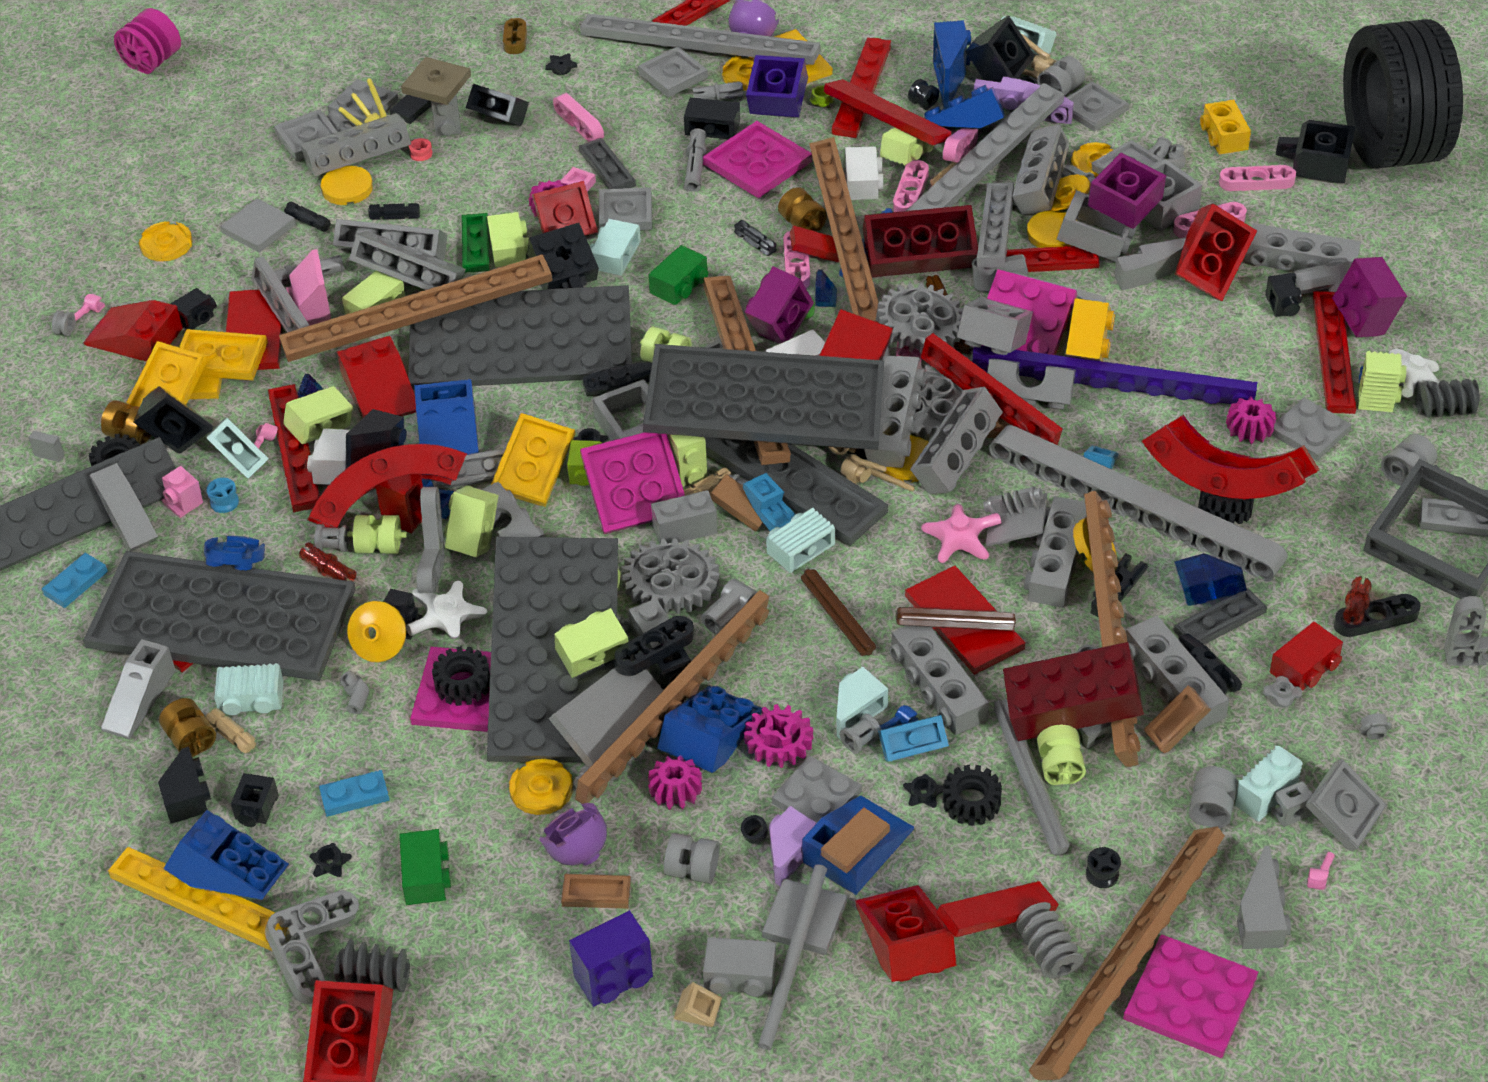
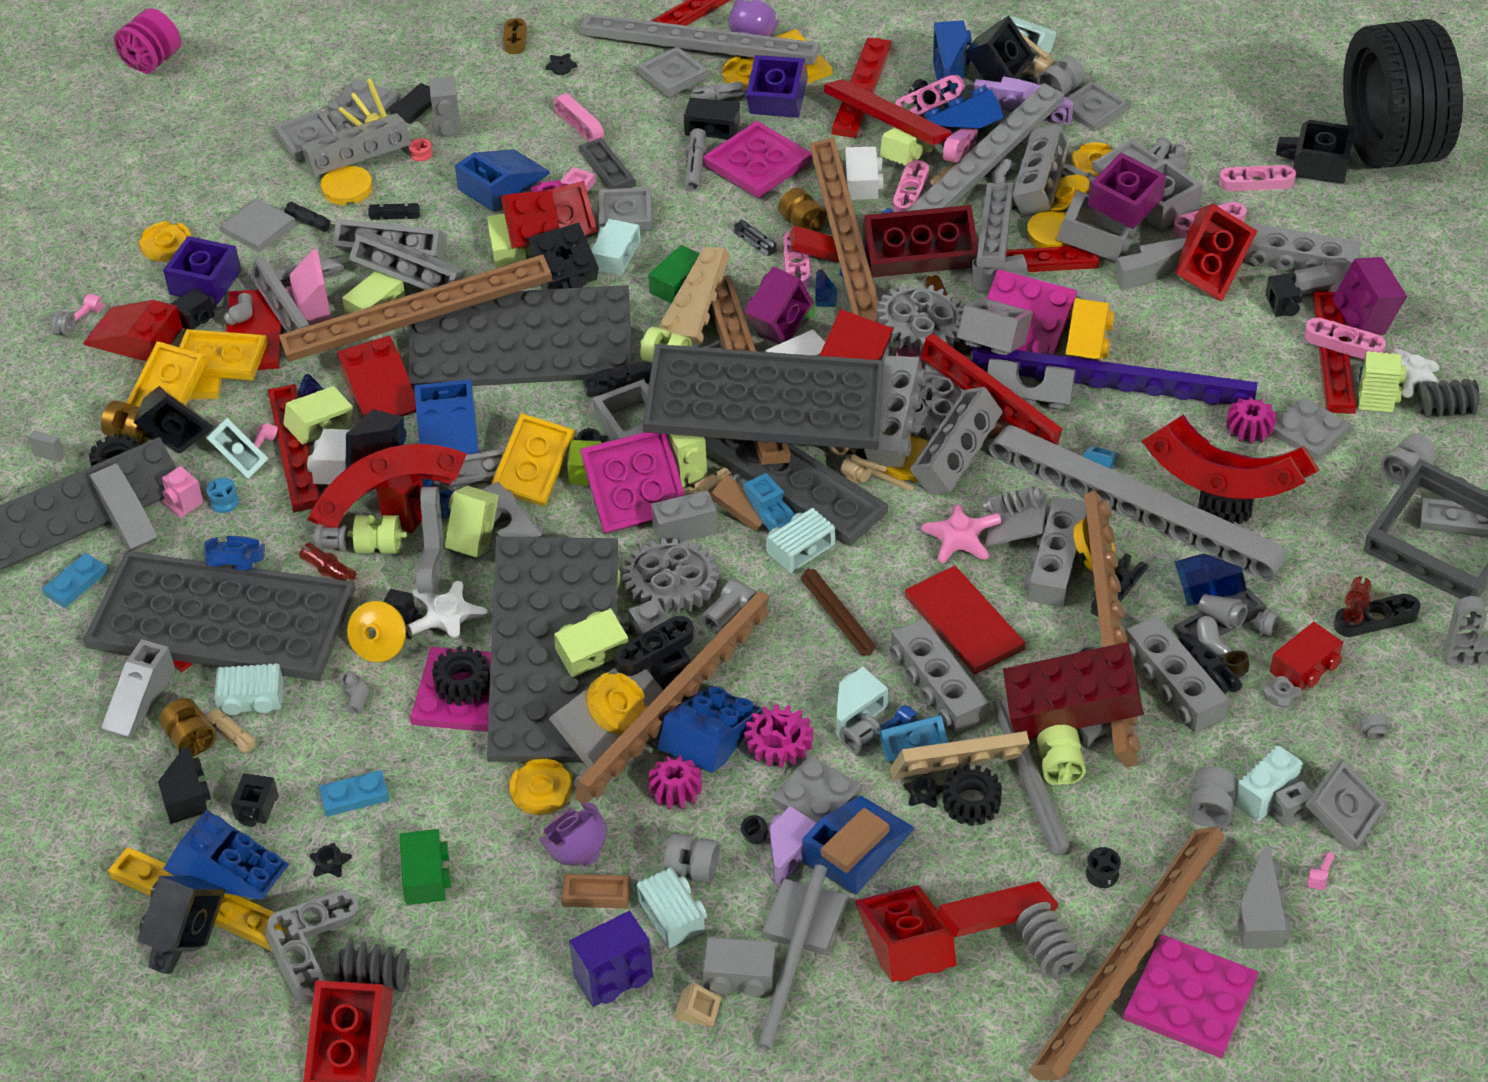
dark tan plate [401,57,471,105] -> none
green tile [461,213,490,273] -> none
black brick [466,84,529,126] -> none
lime plate [810,85,834,107] -> none
axle [895,607,1016,631] -> none
medium nougat tile [1143,685,1211,753] -> none
yellow brick [1200,100,1251,155] -> none
none -> black hinge [137,876,226,974]
none -> dark purple brick [163,236,241,305]
none -> light grey arm [224,293,253,325]
none -> blue slope [455,149,550,212]
none -> red plate [501,190,560,249]
none -> yellow tile [586,672,647,735]
none -> light aqua brick [637,867,707,948]
none -> tan wing [658,247,730,344]
none -> tan wing [889,731,1030,780]
none -> bright pink beam [895,75,965,115]
none -> light grey arm [991,158,1016,183]
none -> light grey arm [1197,616,1231,660]
none -> light grey cone [1198,594,1247,629]
none -> dark brown hinge [1223,650,1250,678]
none -> light grey plate [1254,608,1280,637]
none -> bright pink beam [1304,318,1386,360]

